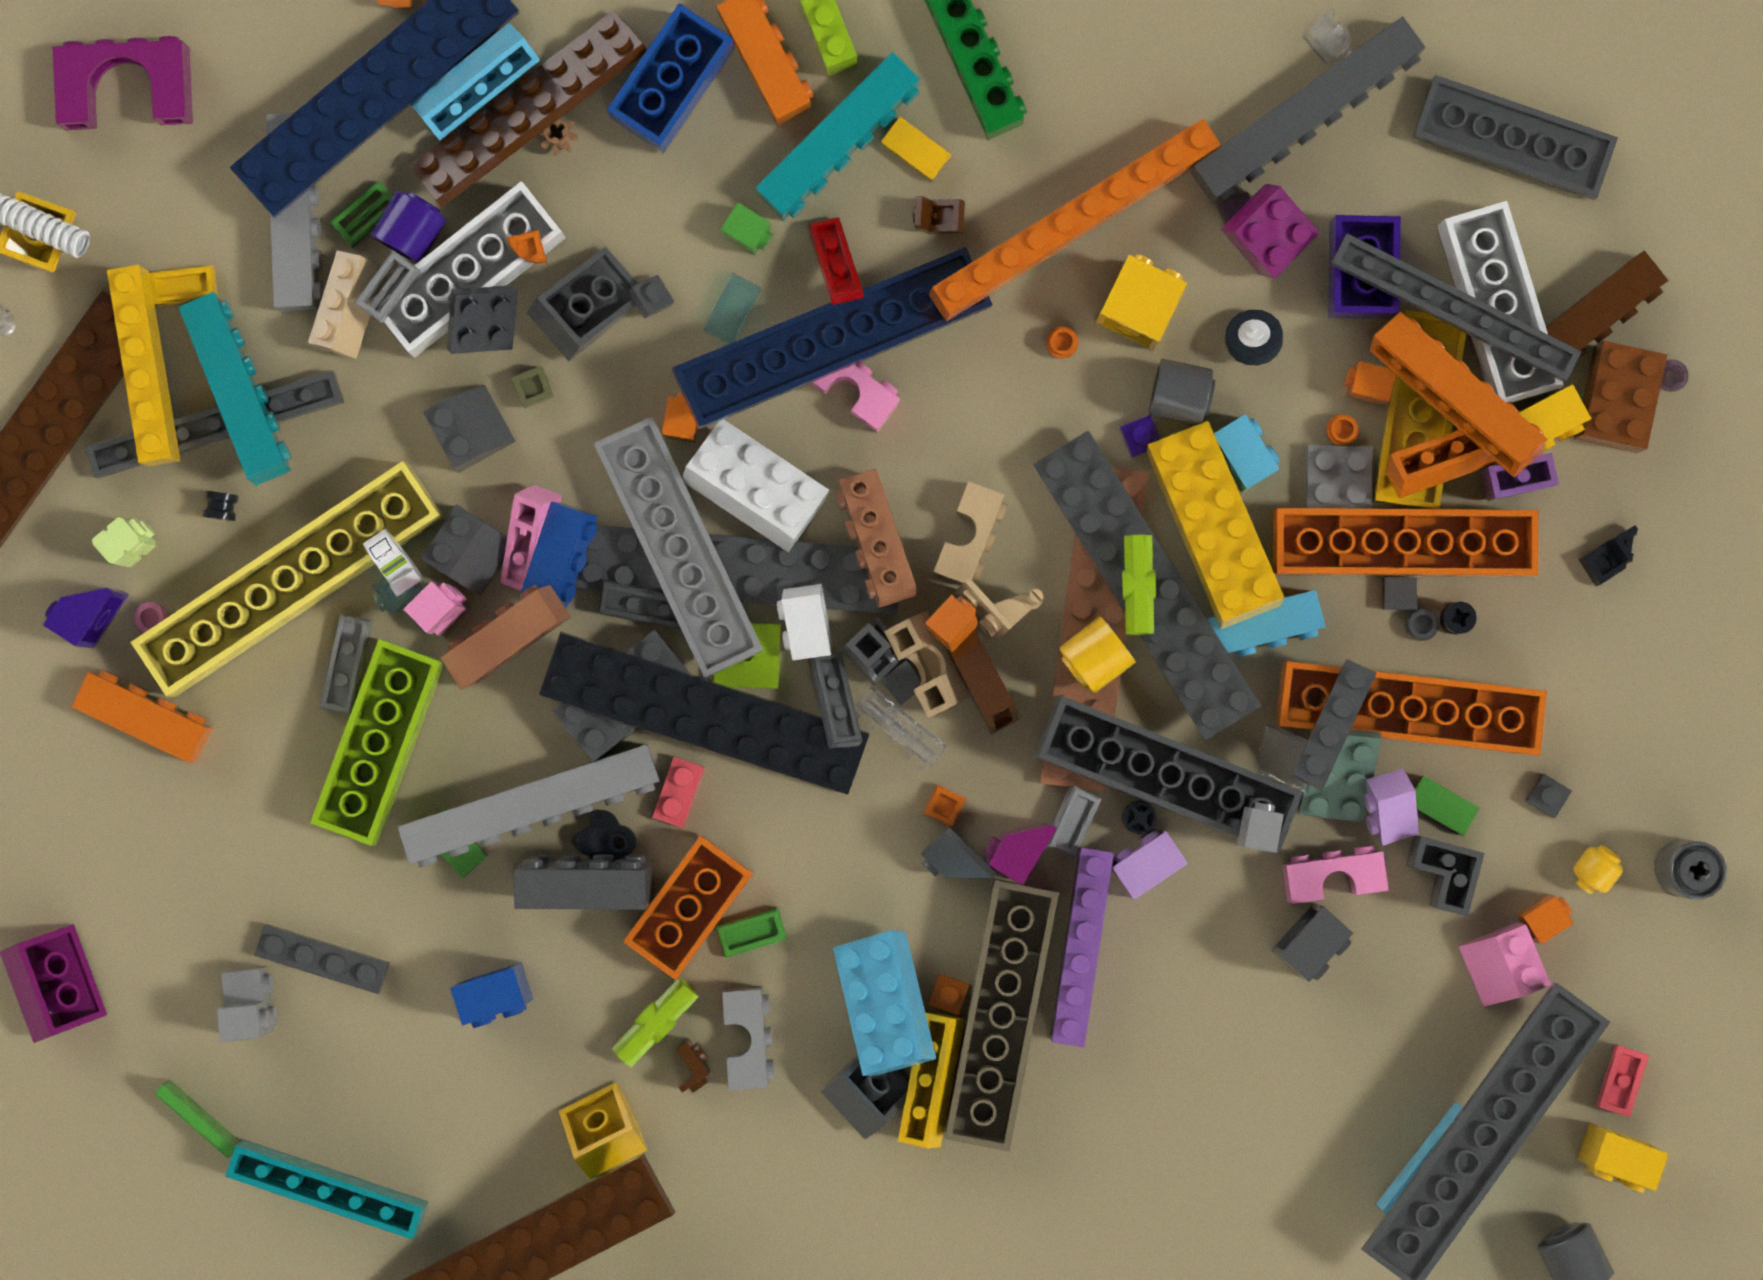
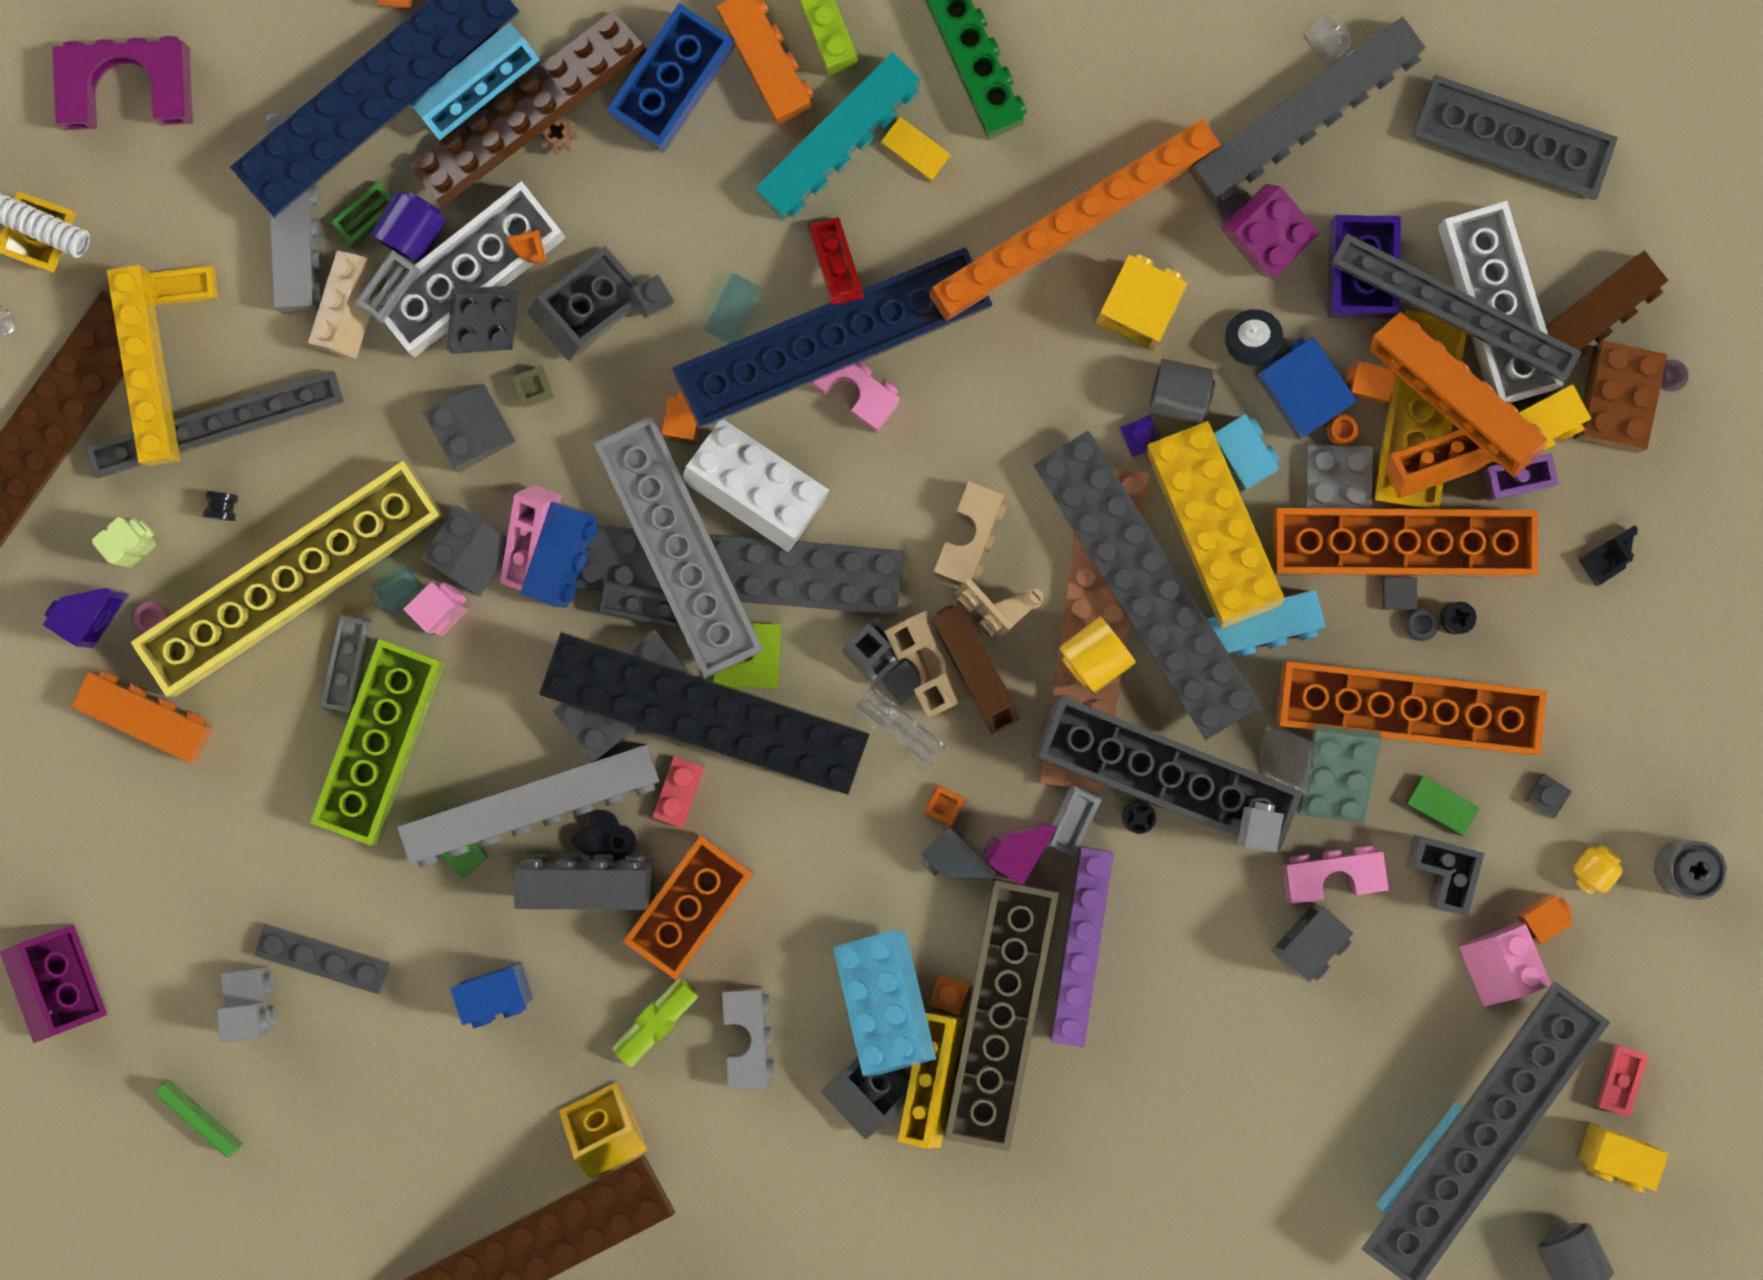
teal brick [178,292,292,486] -> none
teal brick [225,1140,429,1239] -> none
white leg [363,528,421,597] -> none
nougat brick [441,585,571,690] -> none
reddish brown bracket [676,1039,711,1093] -> none
bright green tile [716,908,787,958] -> none
bright green brick [721,203,773,255] -> none
white brick [777,584,832,661] -> none
dark grey tile [808,652,863,749] -> none
nougat brick [835,469,917,608] -> none
reddish brown bracket [912,196,965,234] -> none
orange brick [925,595,979,653] -> none
orange plate [1046,326,1078,359] -> none
lavender brick [1112,829,1188,900] -> none
lime piece [1122,535,1156,635] -> none
dark grey plate [1291,659,1377,791] -> none
lavender brick [1363,768,1419,846] -> none
none -> blue brick [1256,337,1357,440]

